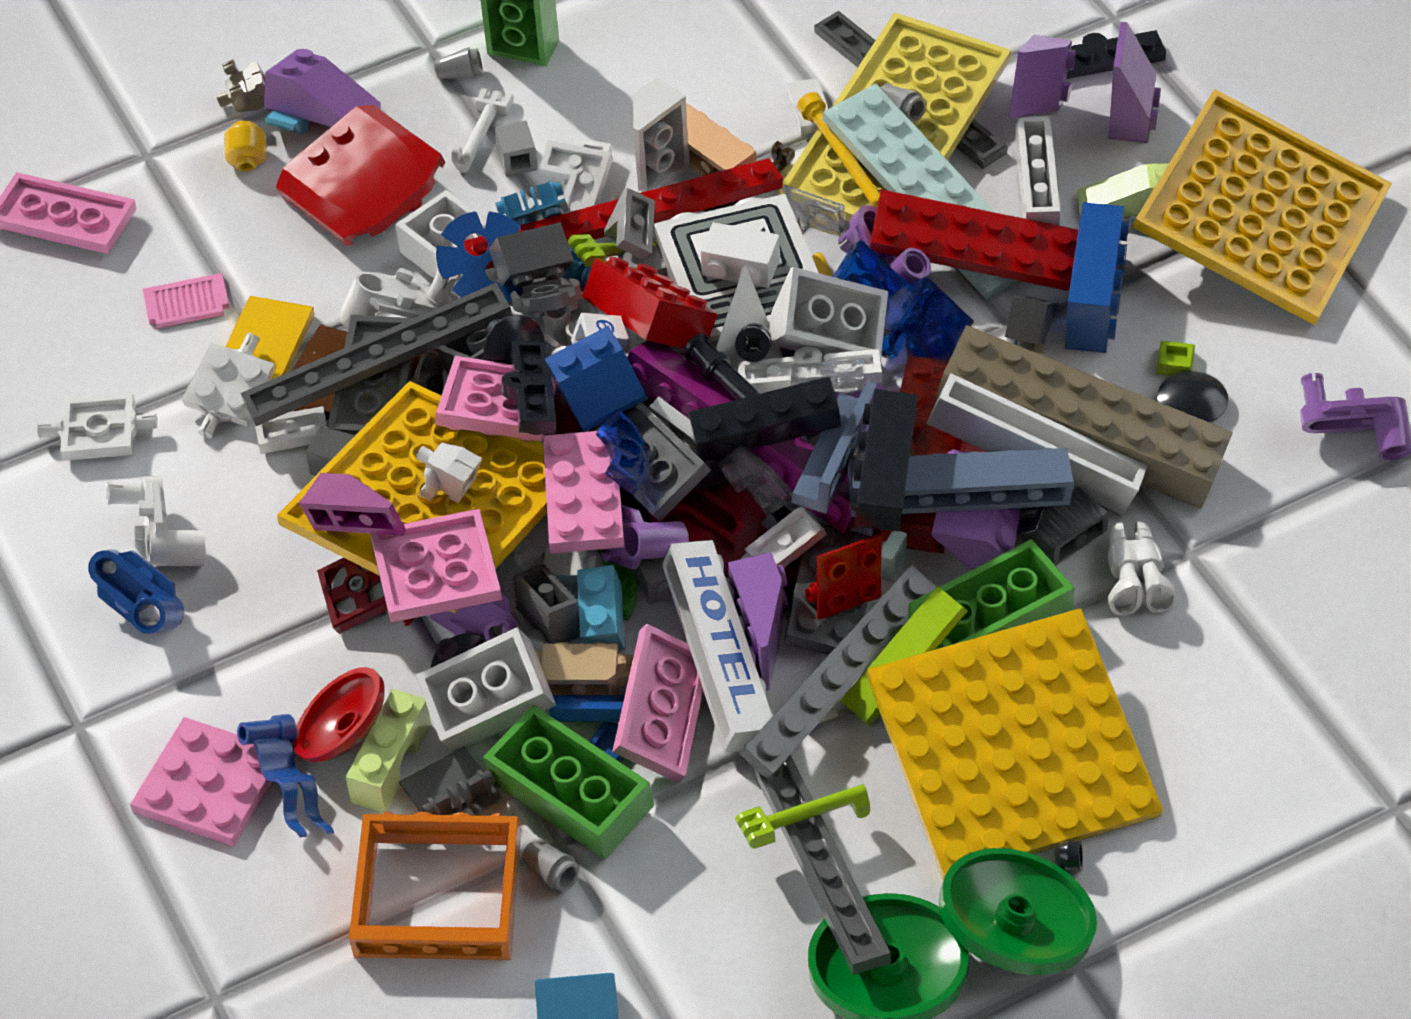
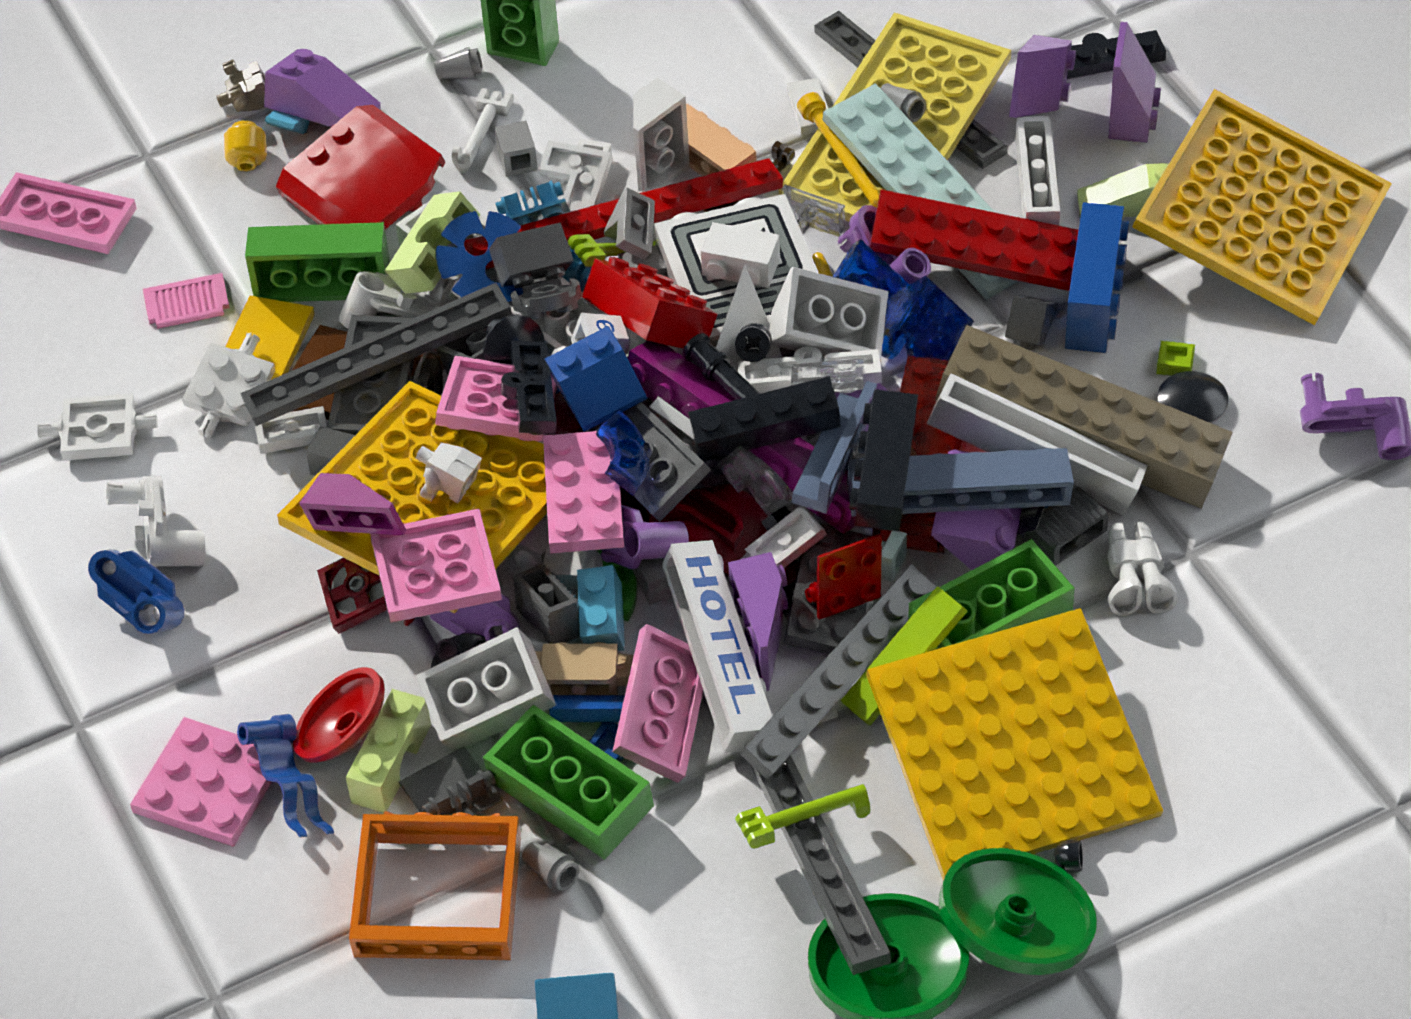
none -> bright green brick [245,222,390,302]
none -> yellowish green arch [385,191,481,294]

